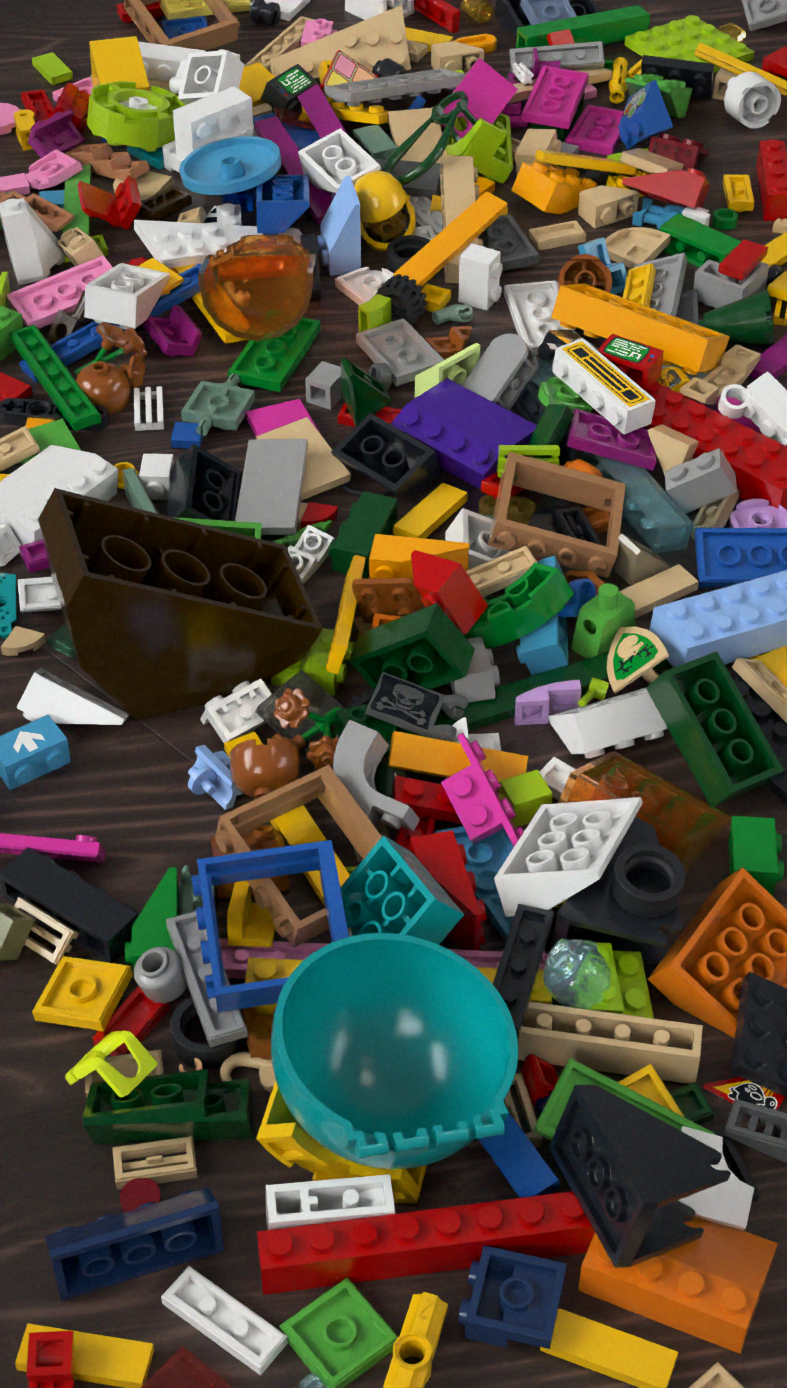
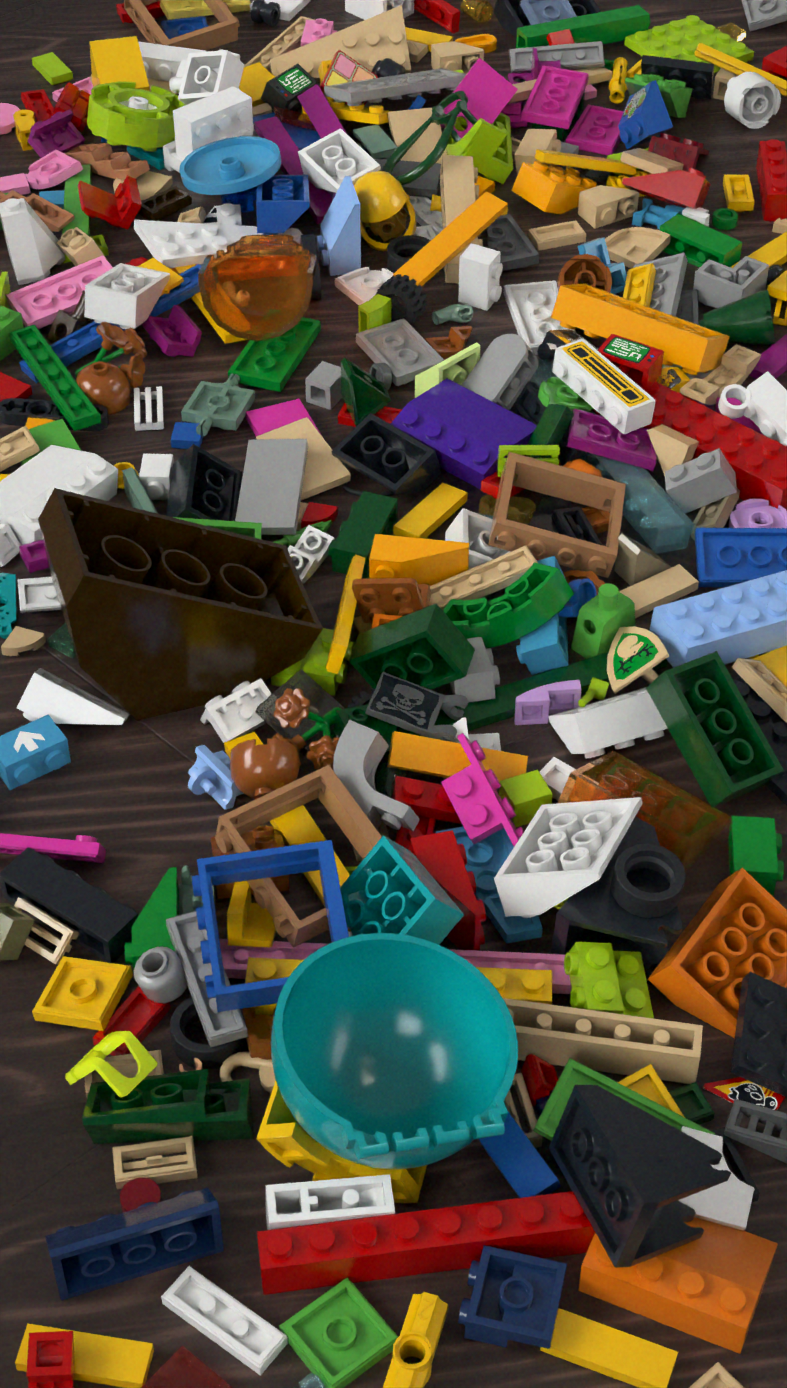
red slope [411,550,488,635] -> none
yellow plate [421,284,451,312] -> none
black tile [493,904,555,1039] -> none
white axle [513,62,534,85] -> none
clear light blue hair [543,939,611,1009] -> none
red tile [718,239,768,281] -> none

